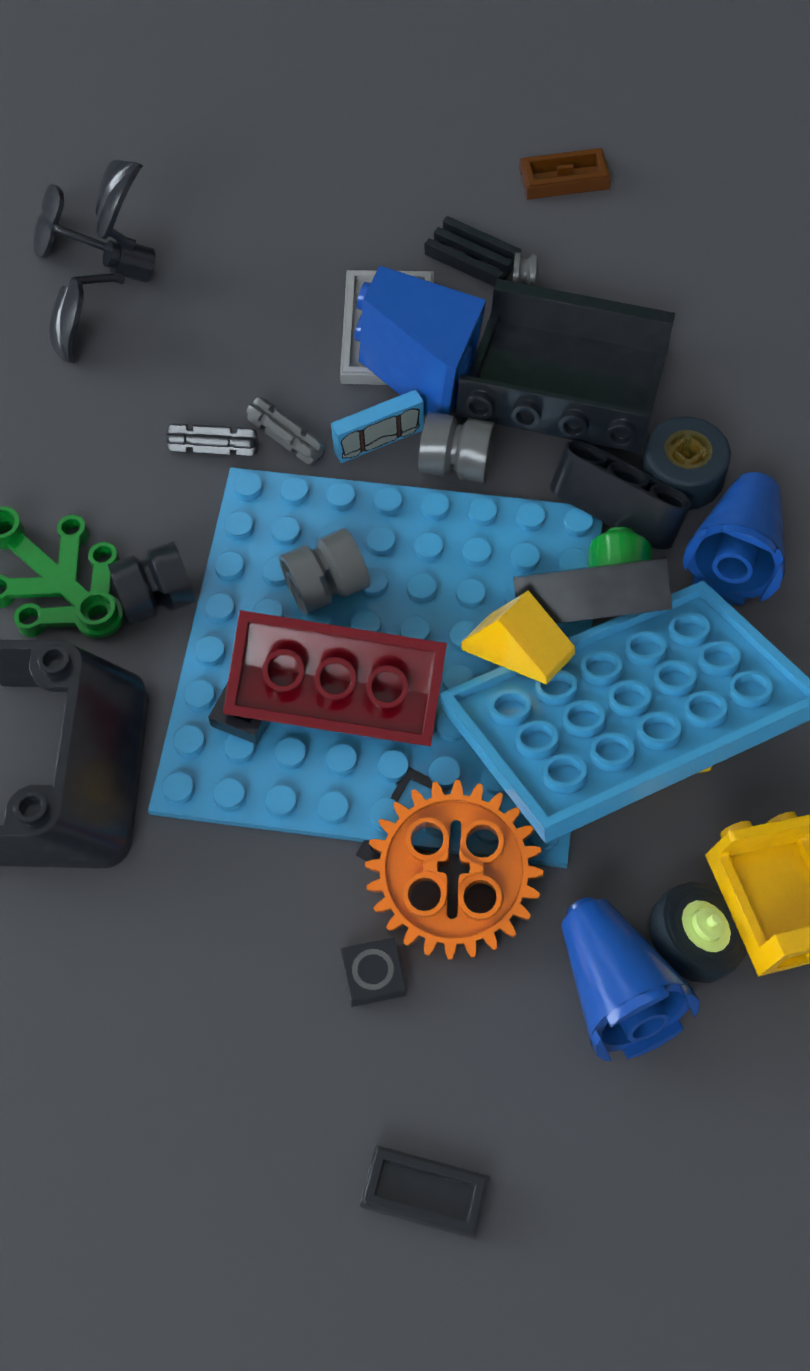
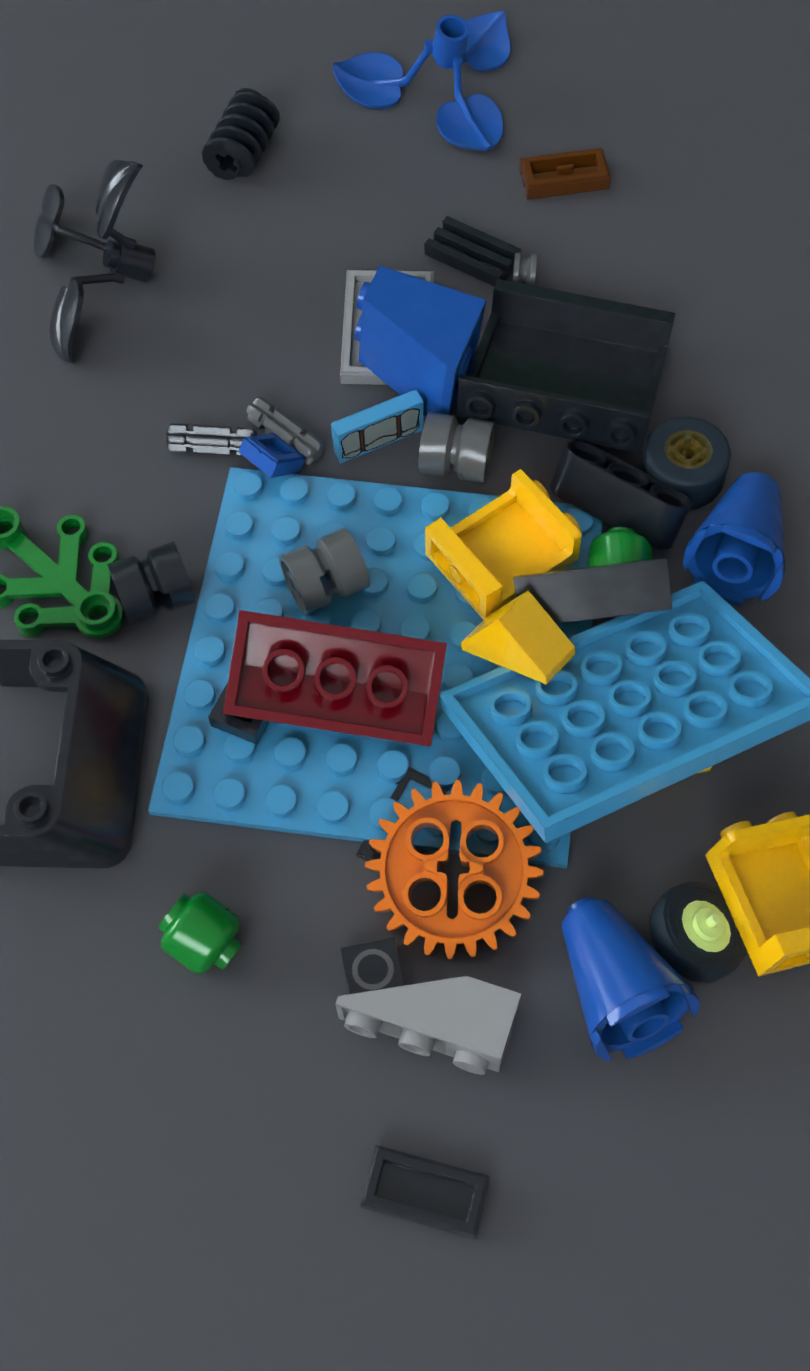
none -> green head [158,892,243,975]
none -> black piece [202,88,280,180]
none -> blue tile [238,433,306,478]
none -> blue plant [333,10,511,151]
none -> light grey slope [335,976,521,1075]
none -> yellow panel [425,469,582,620]

